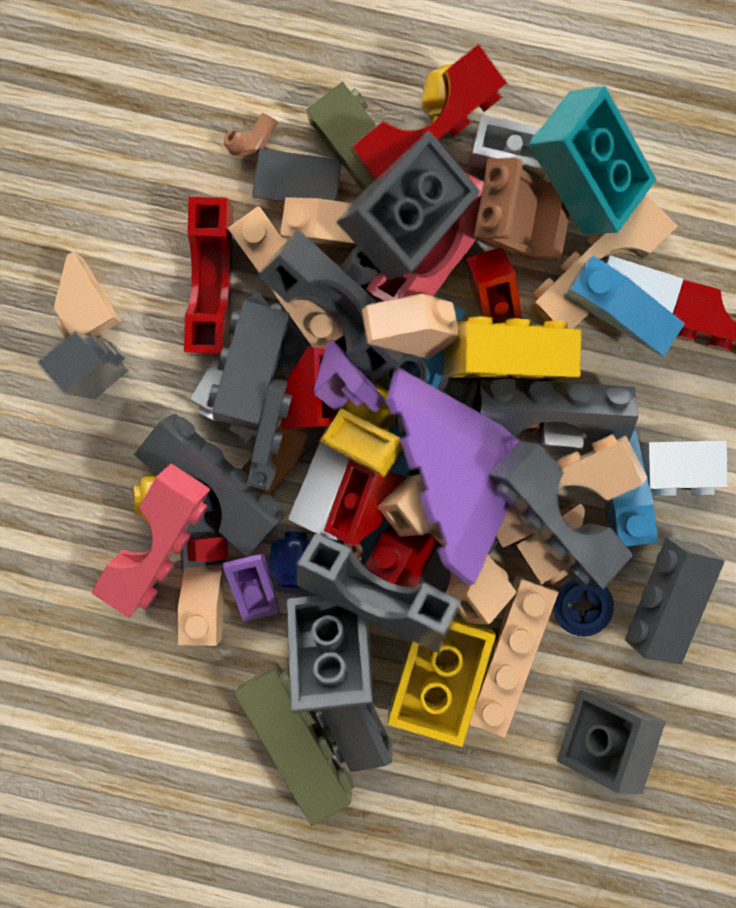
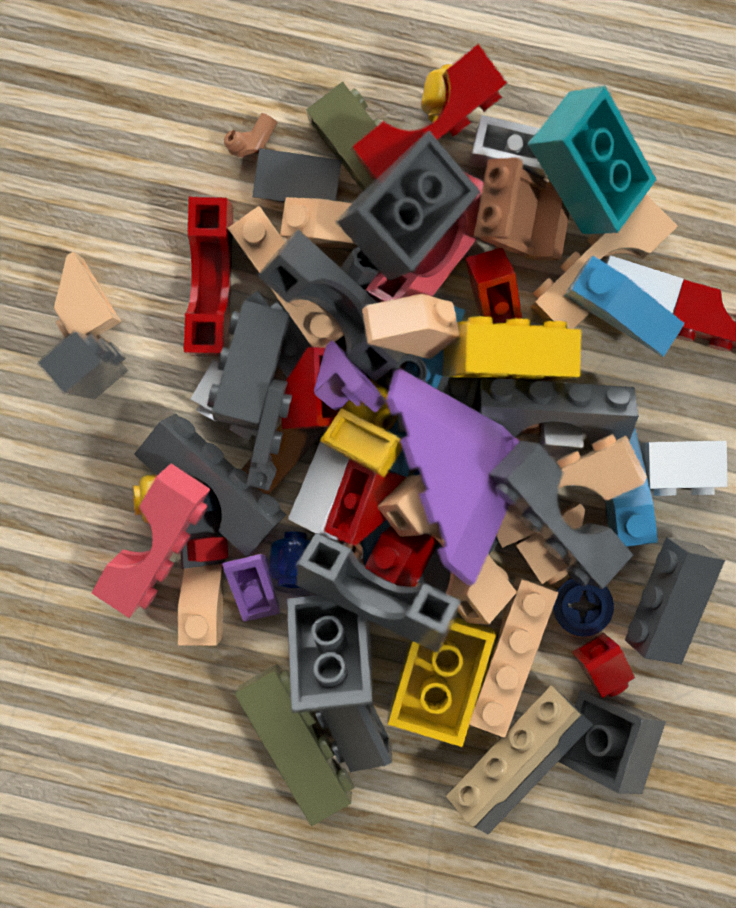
none -> tan piece [446,685,593,835]
none -> red slope [572,632,635,698]

